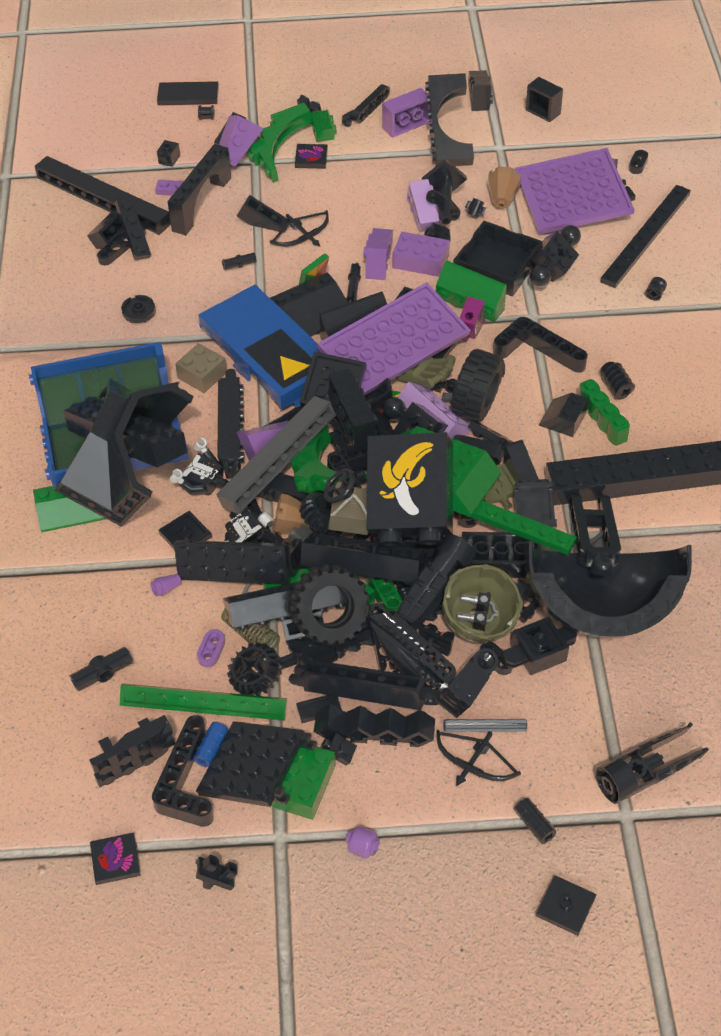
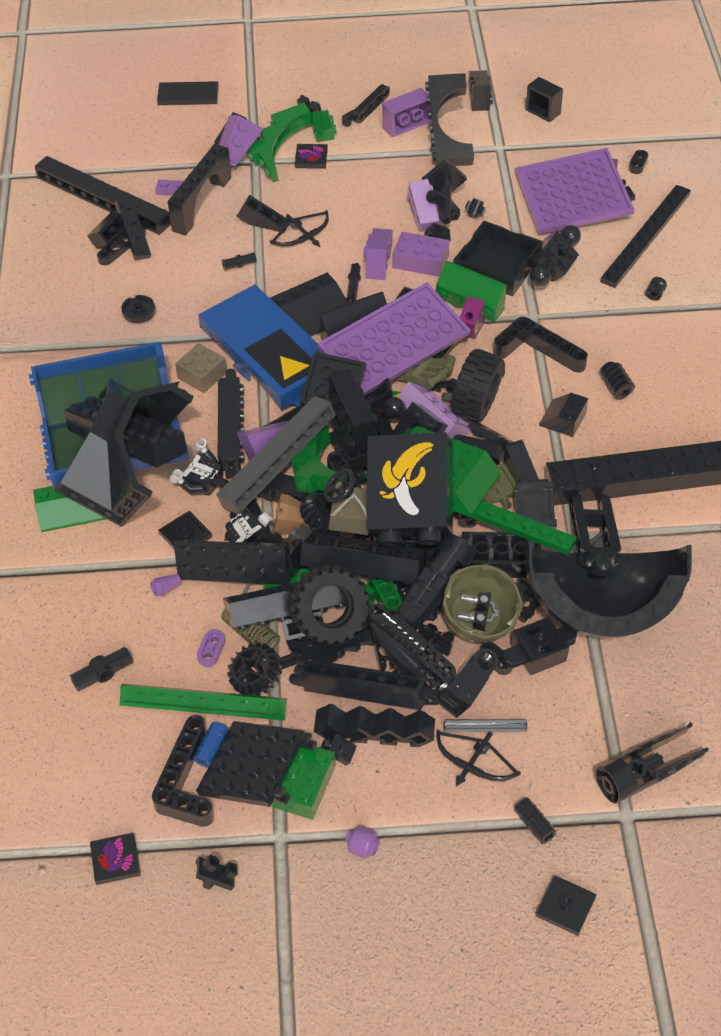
black piece [89,715,175,788] -> none
black brick [157,140,180,167] -> none
black bush [198,105,215,119] -> none
black tile [296,695,342,723] -> none
tile [299,253,329,284] -> none
medium nougat cone [488,166,521,209] -> none
green brick [578,379,630,446] -> none

